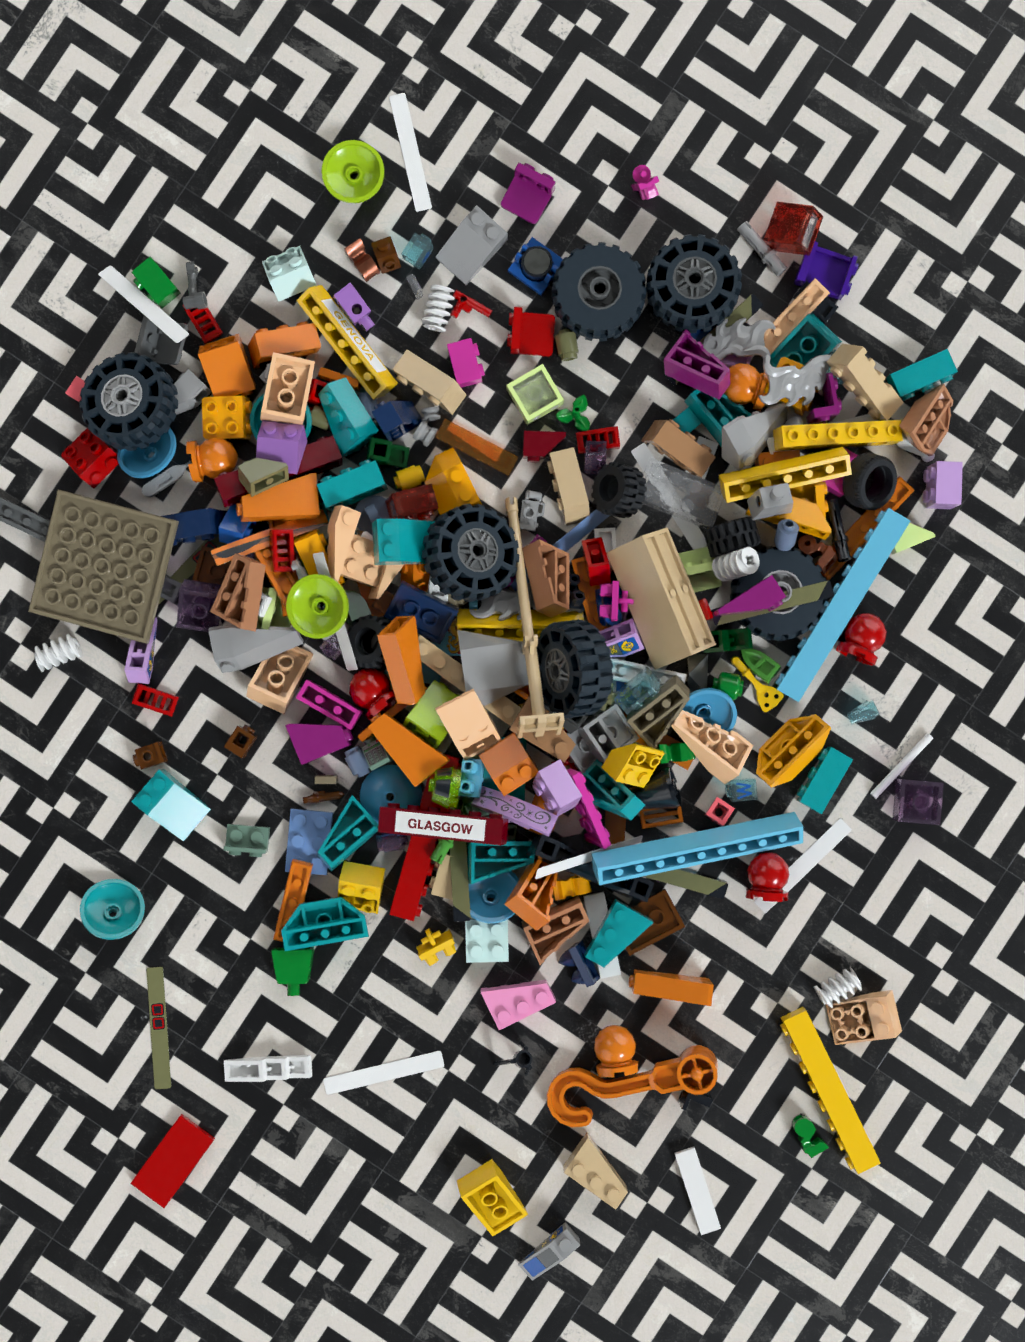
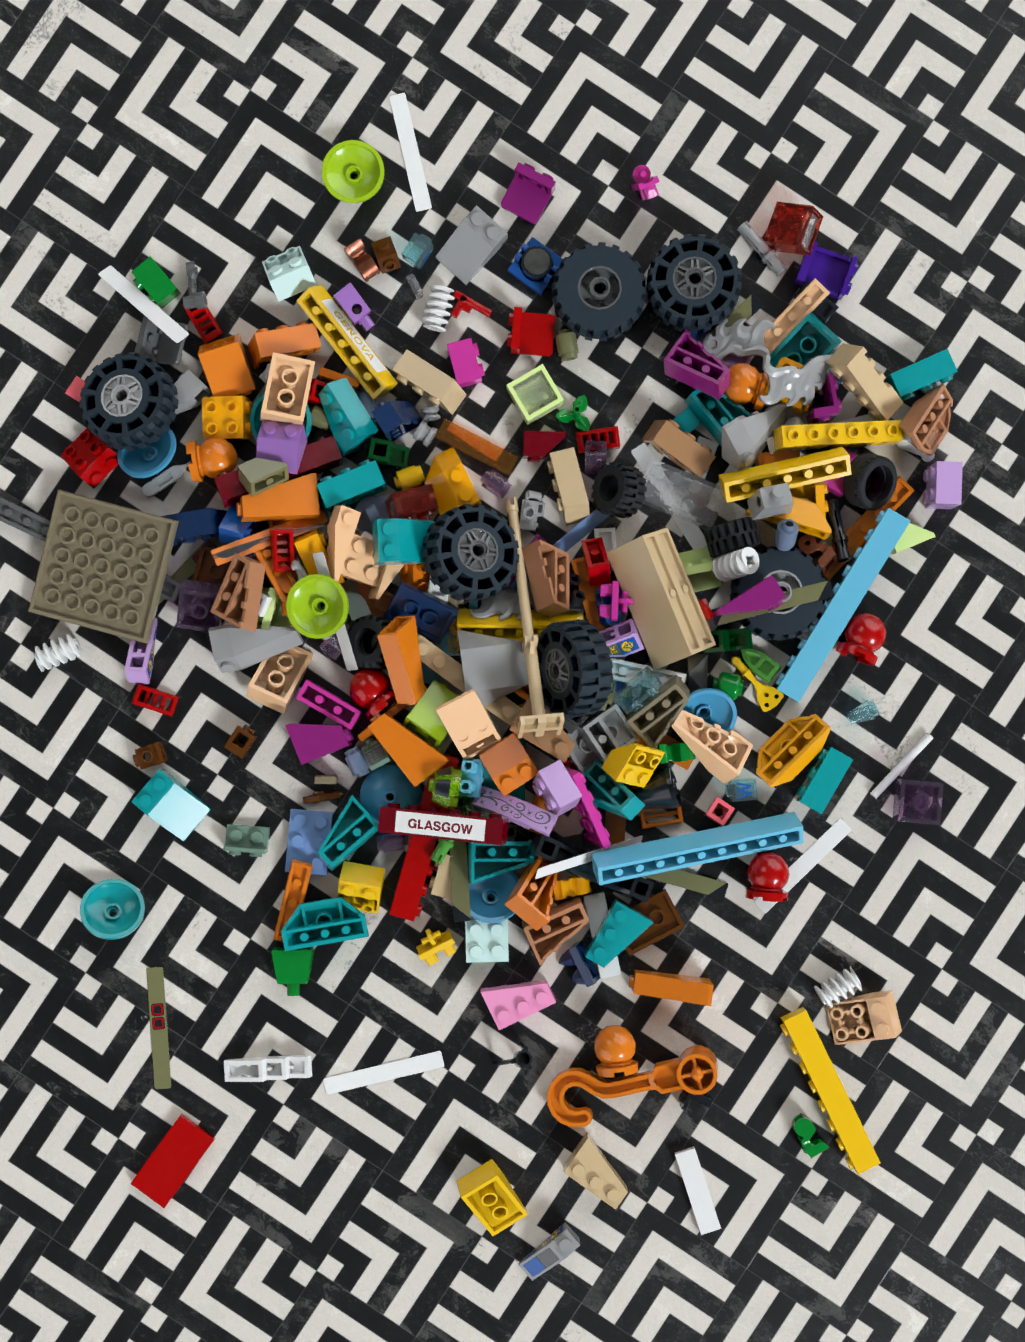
none -> clear purple brick [480,469,512,499]

